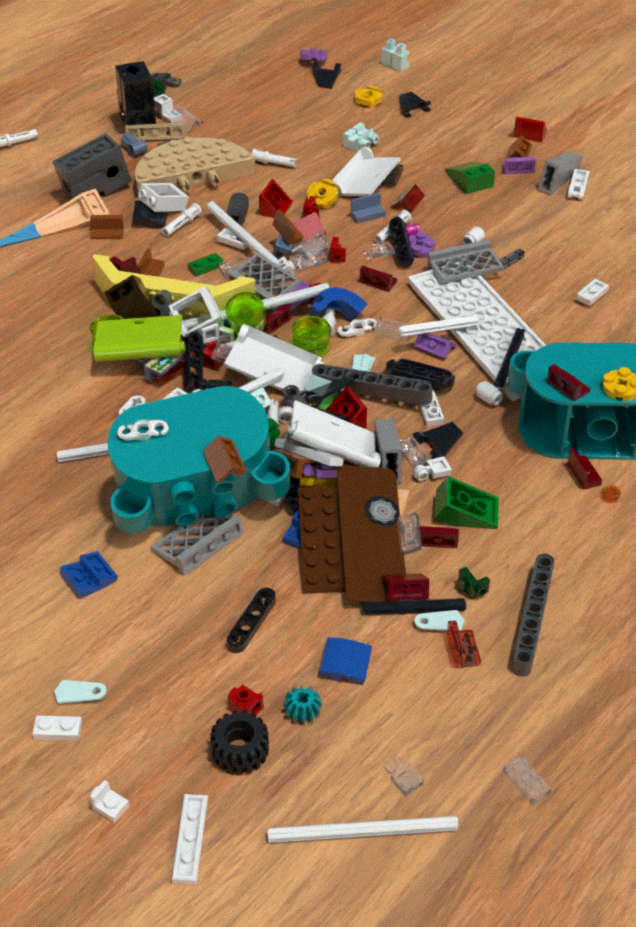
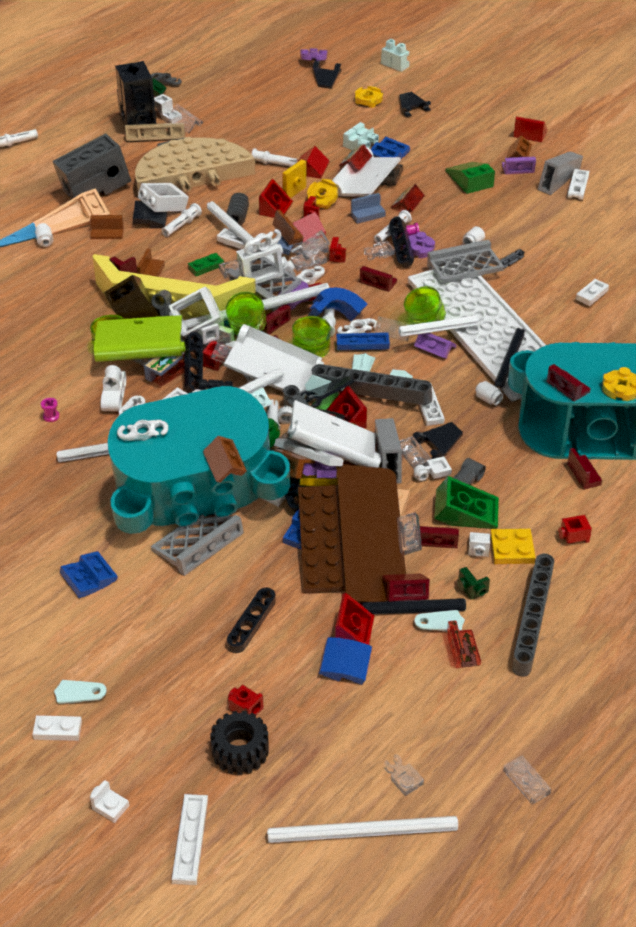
sand blue piece [121,132,147,157] -> none
teal gear [284,685,322,724] -> none
sticker [365,496,400,526] -> none
black tile [385,359,455,388] -> none
clear orange plate [601,485,621,503] -> none
none -> white brick [35,223,53,247]
none -> dark pink bush [41,398,59,422]
none -> white piece [101,365,126,412]
none -> white window [236,242,285,284]
none -> white piece [244,229,281,255]
none -> yellow plate [282,160,306,198]
none -> white piece [292,266,325,285]
none -> red slope [298,146,329,179]
none -> red slope [335,593,375,645]
none -> blue plate [336,332,390,350]
none -> clear red panel [339,144,372,173]
none -> blue slope [371,137,410,159]
none -> clear neon green wheel [403,286,446,325]
none -> dark grey piece [453,458,486,485]
none -> white bracket [468,532,490,557]
none -> yellow plate [490,528,536,564]
none -> red brick [558,515,592,544]

